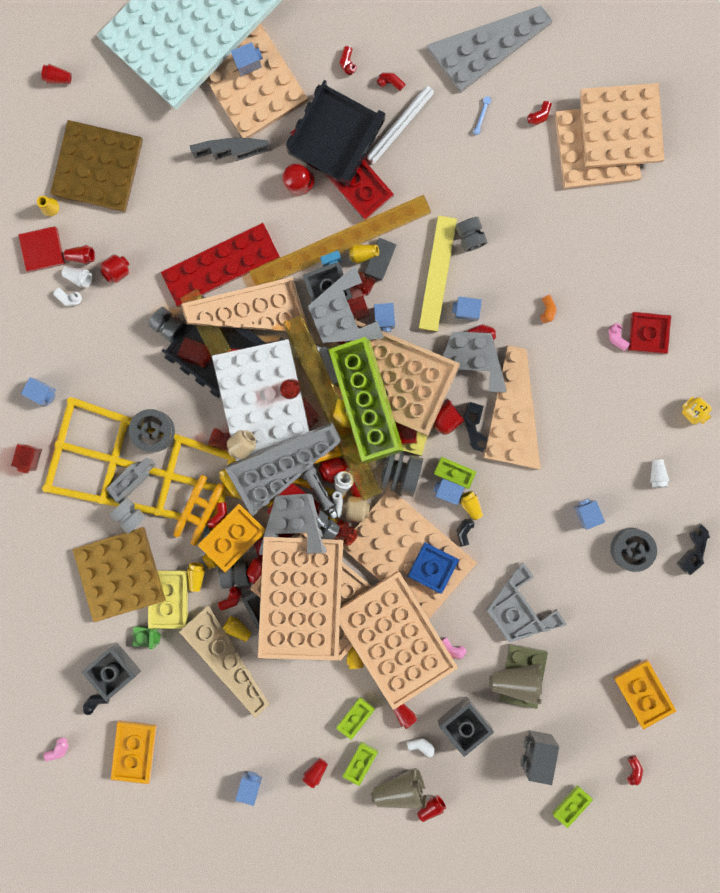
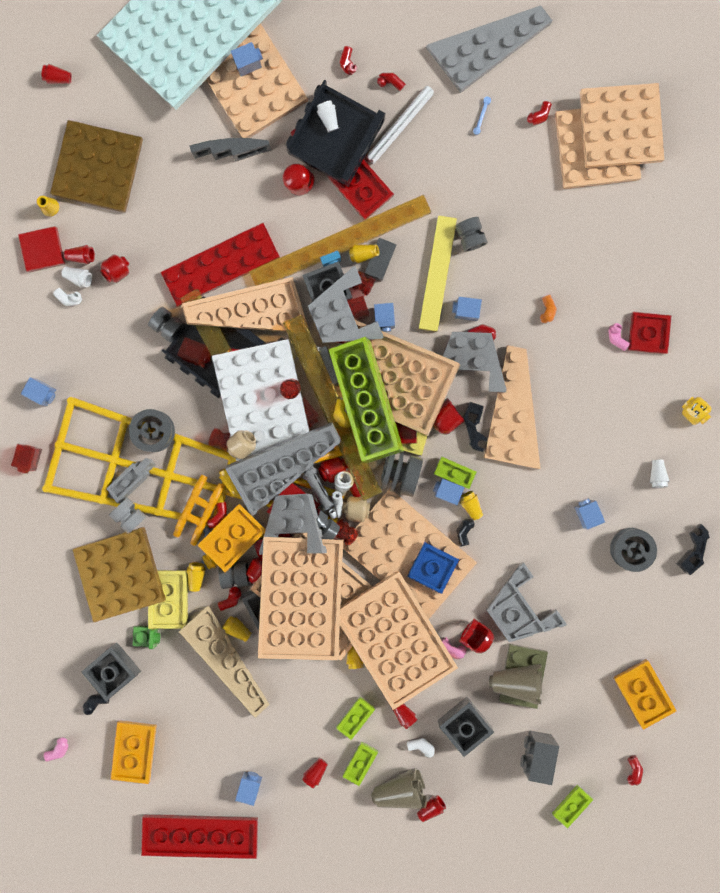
none -> red plate [141,815,258,859]
none -> white cone [317,101,339,133]
none -> red helmet [459,618,494,654]

